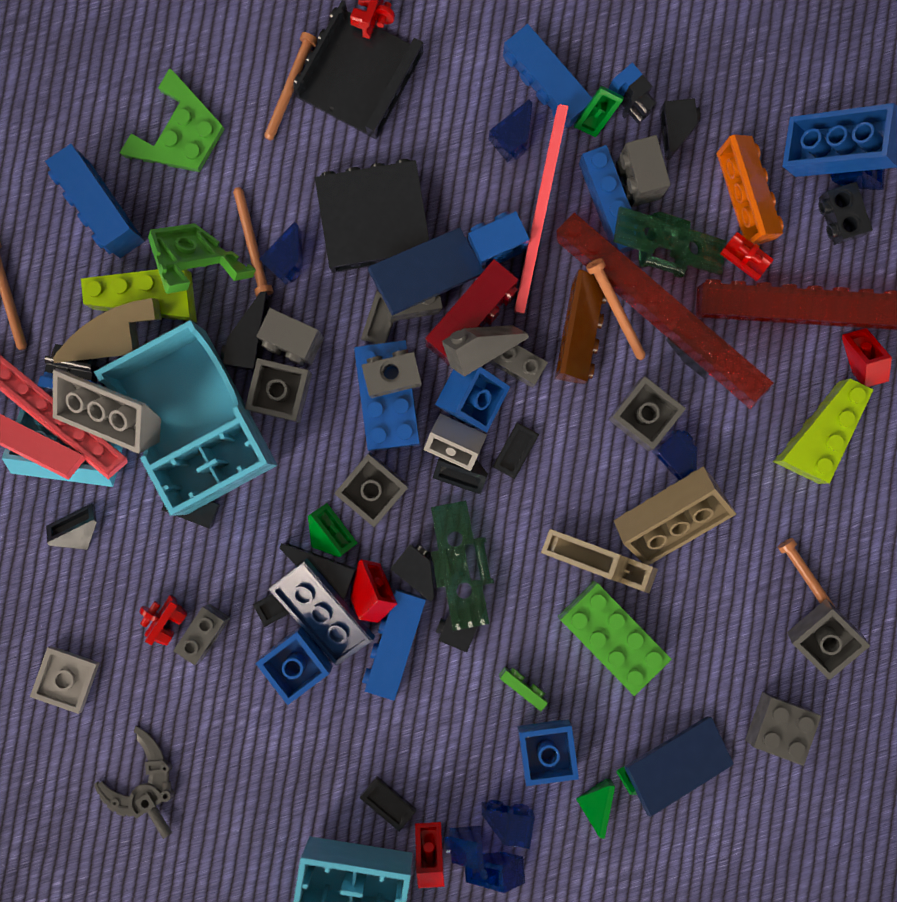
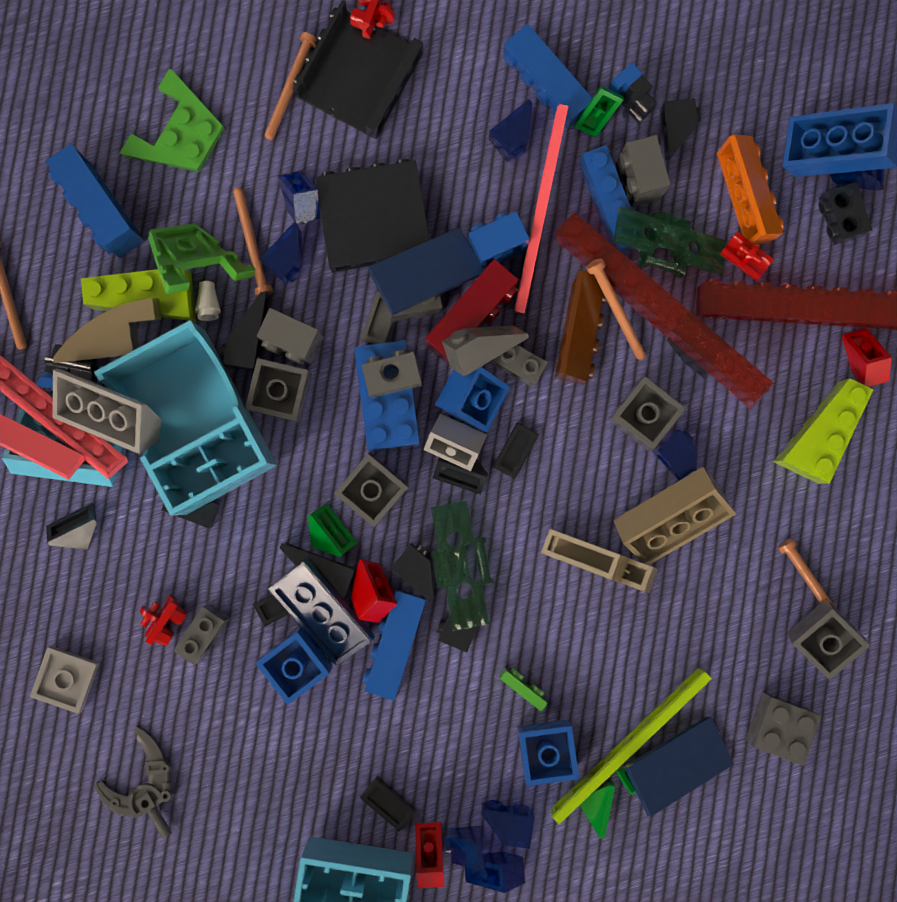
bright green brick [557,581,672,696] -> none
none -> white cone [195,281,221,321]
none -> clear blue slope [278,171,321,224]
none -> lime tile [550,668,712,824]

